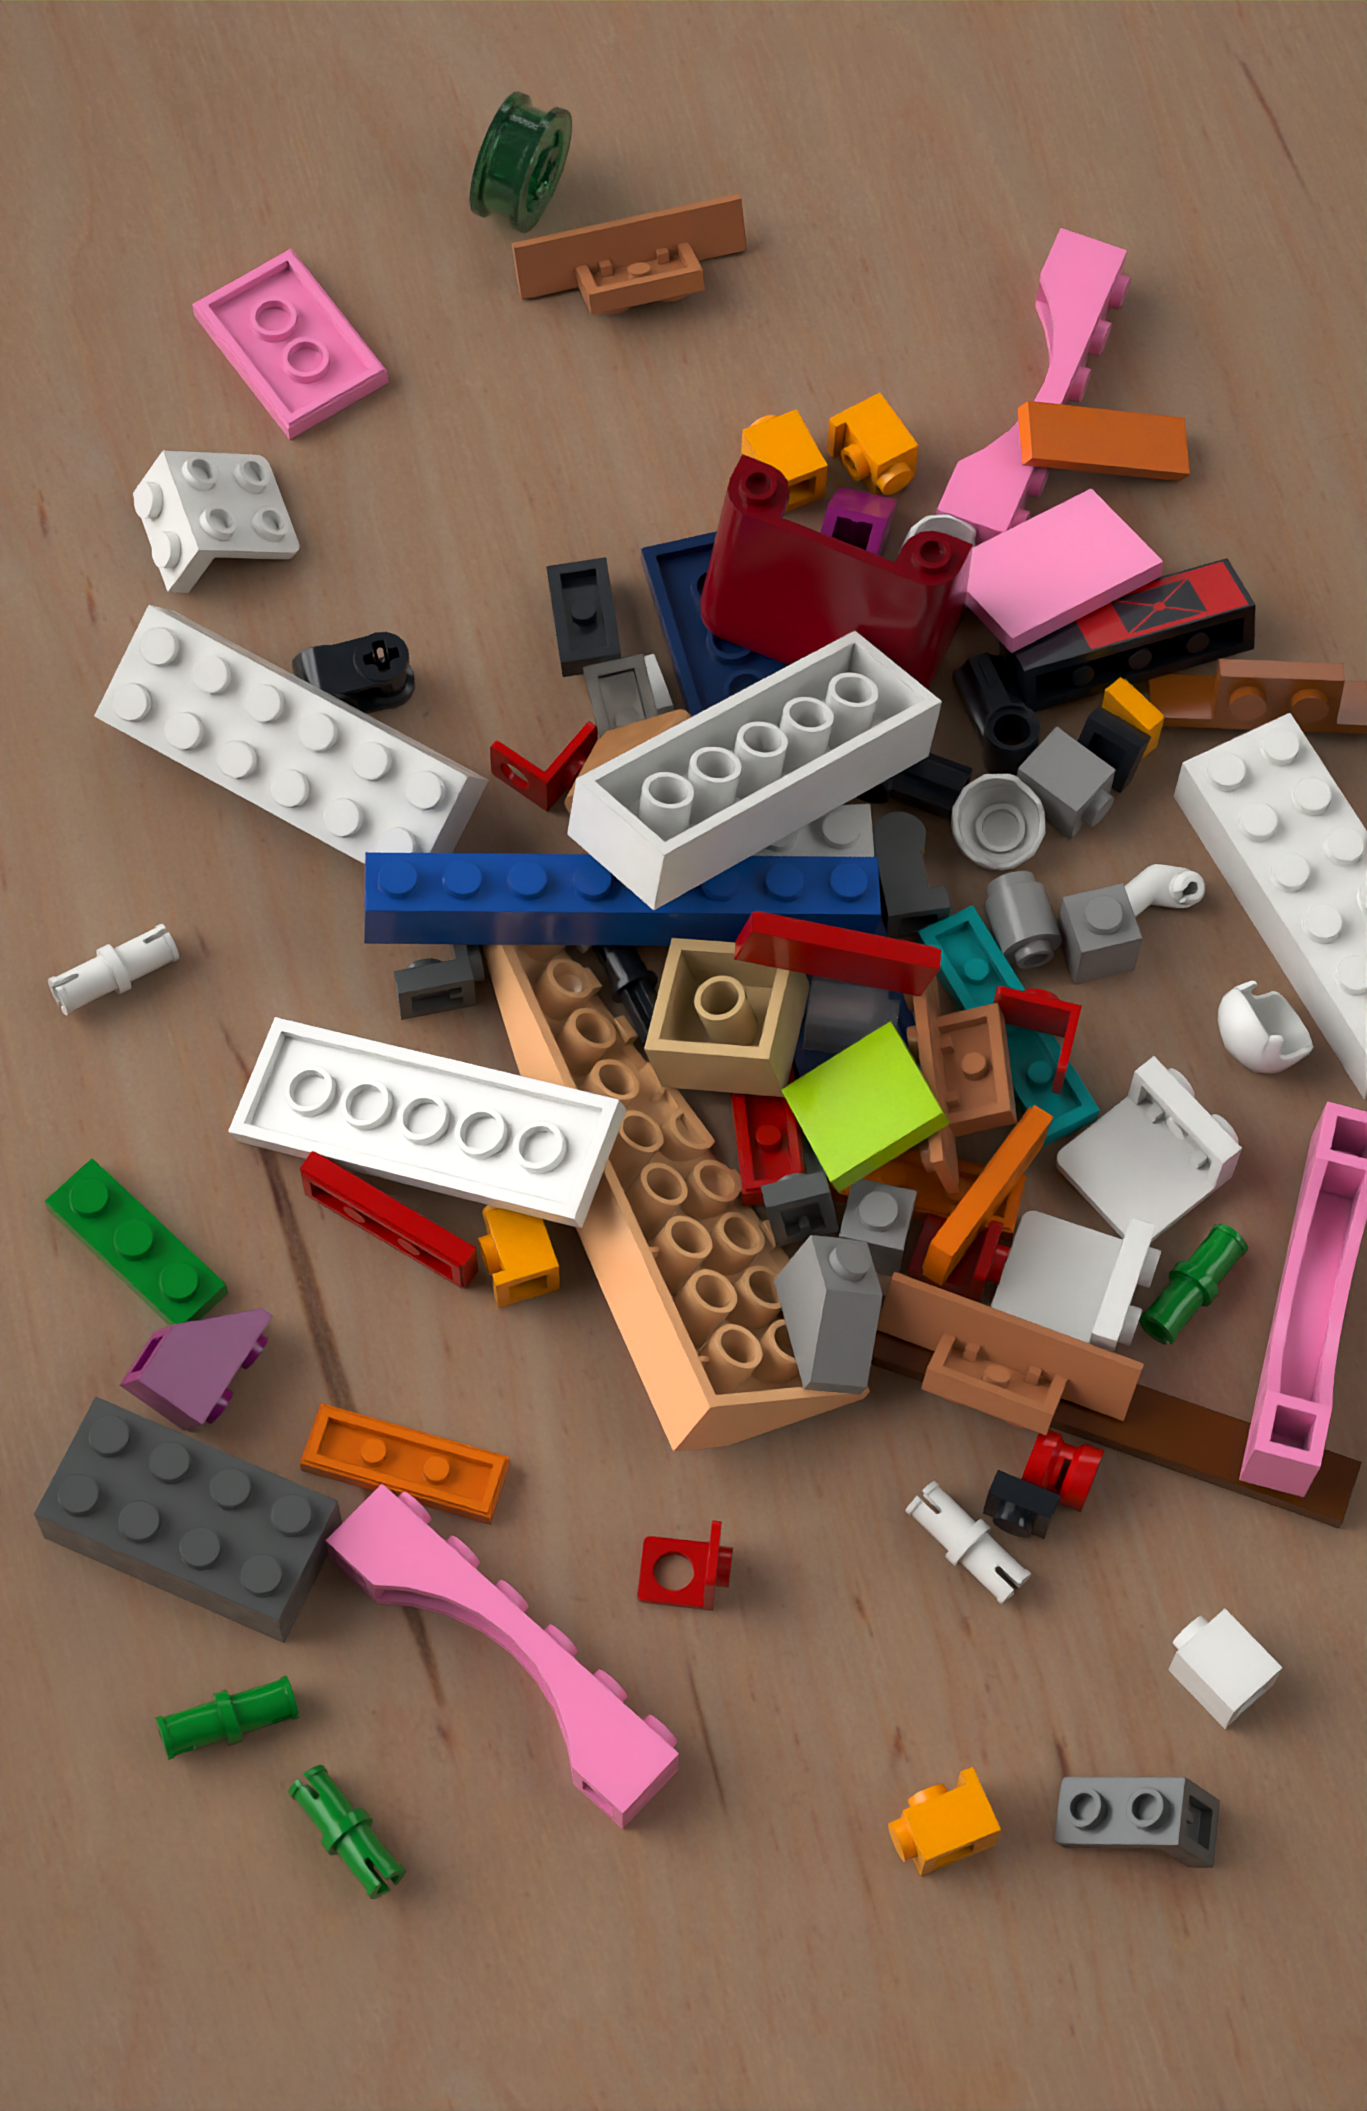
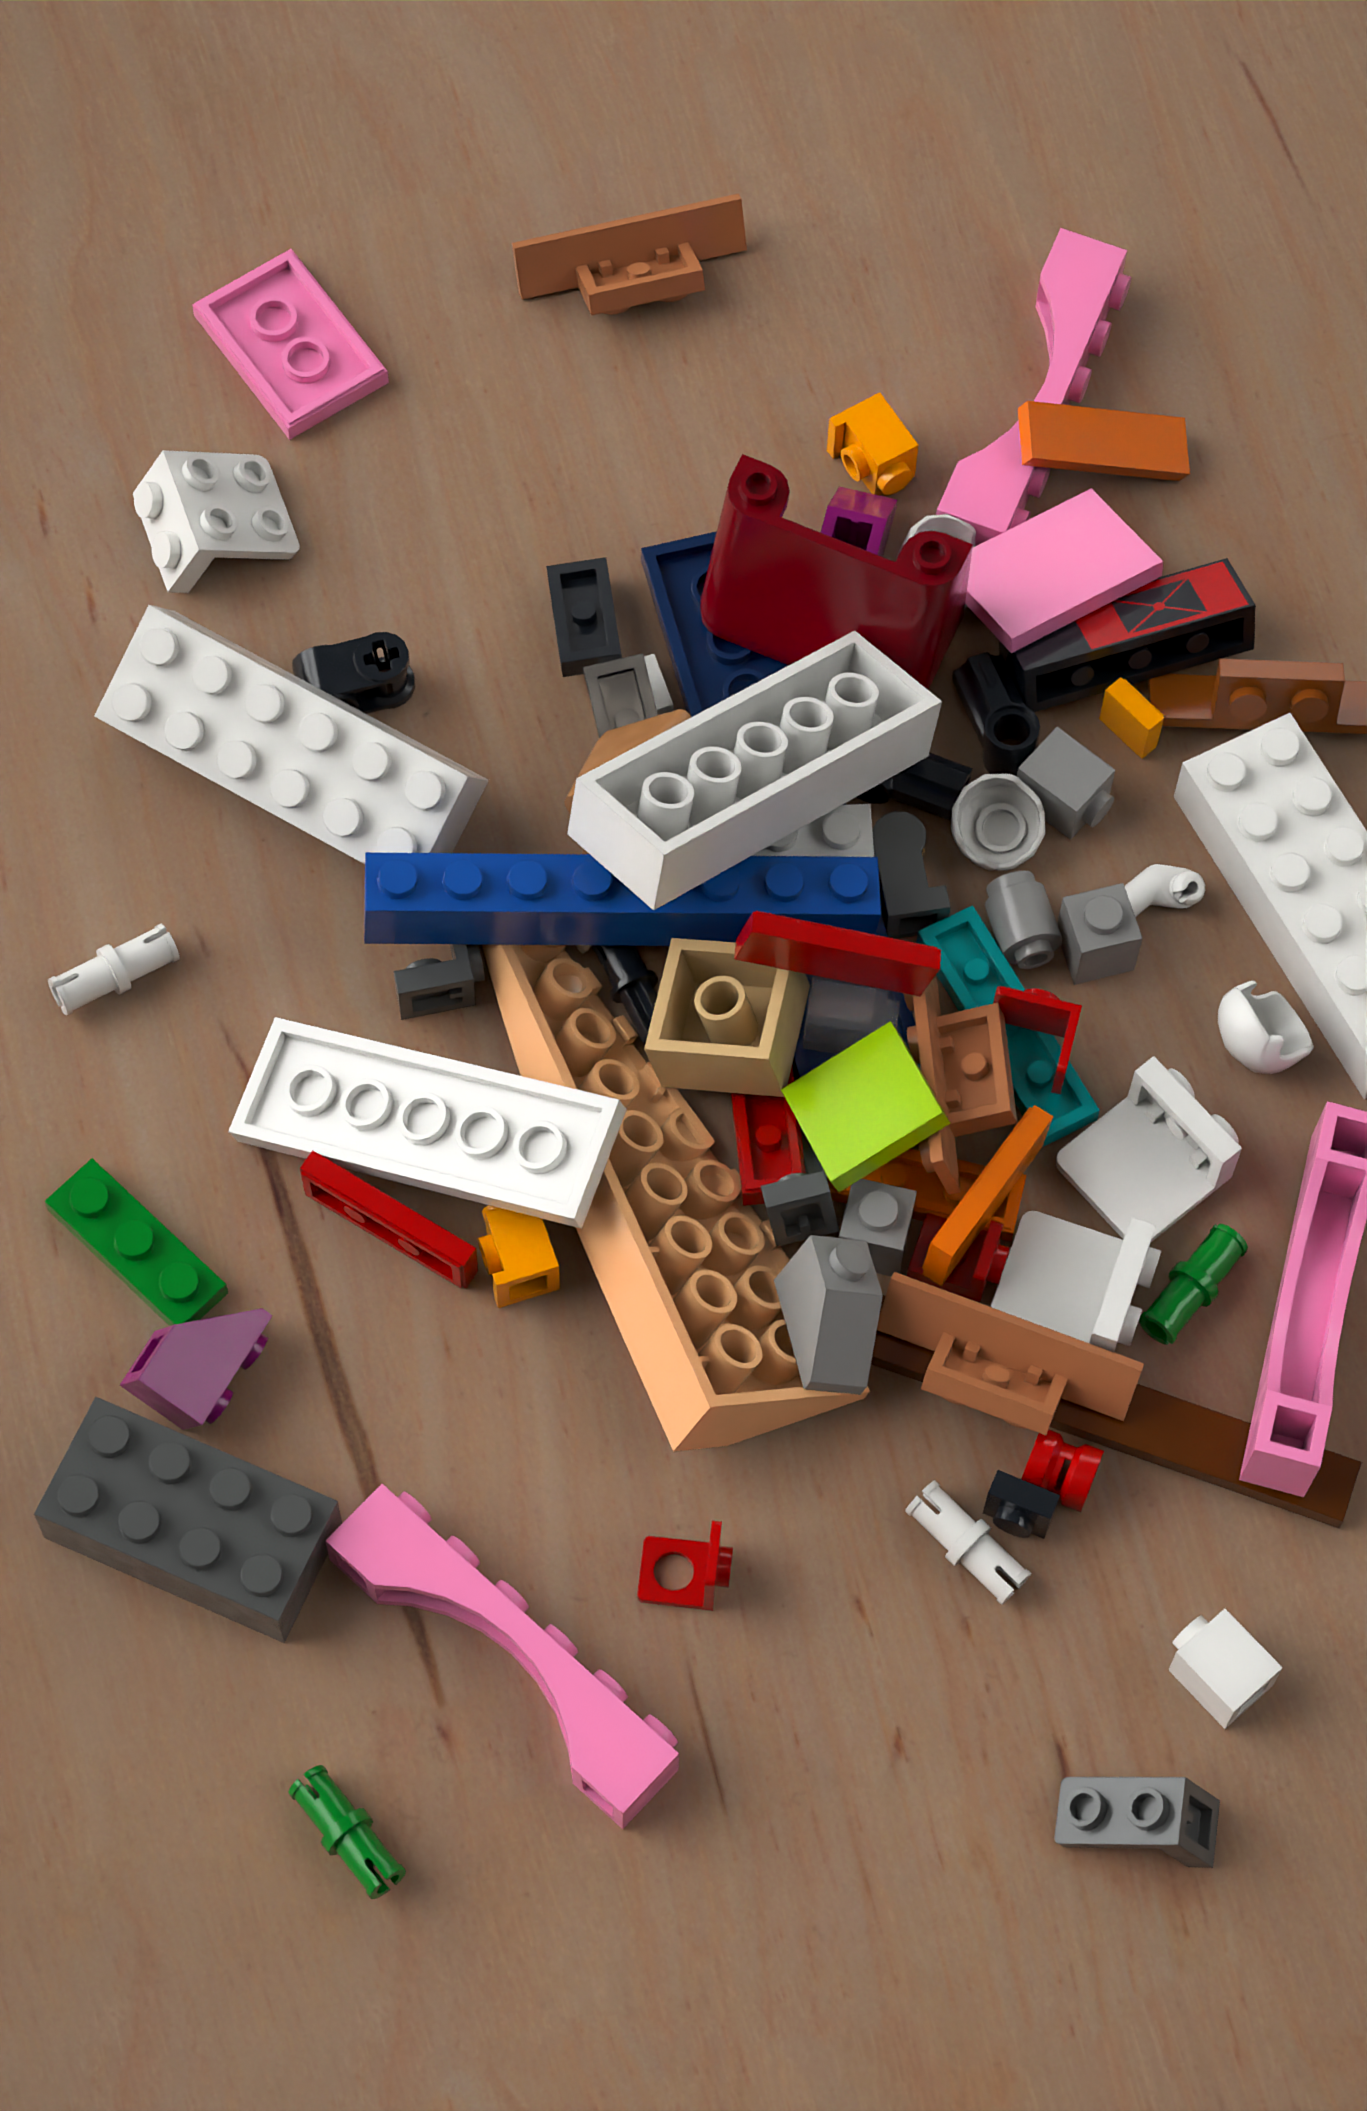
green pin [155,1676,299,1760] -> none
orange tile [300,1403,511,1525] -> none
clear green wheel [469,91,572,233] -> none
red bracket [490,721,598,812] -> none
light orange brick [741,409,828,513] -> none
light orange brick [888,1767,1001,1877] -> none
black plate [1077,706,1151,793] -> none

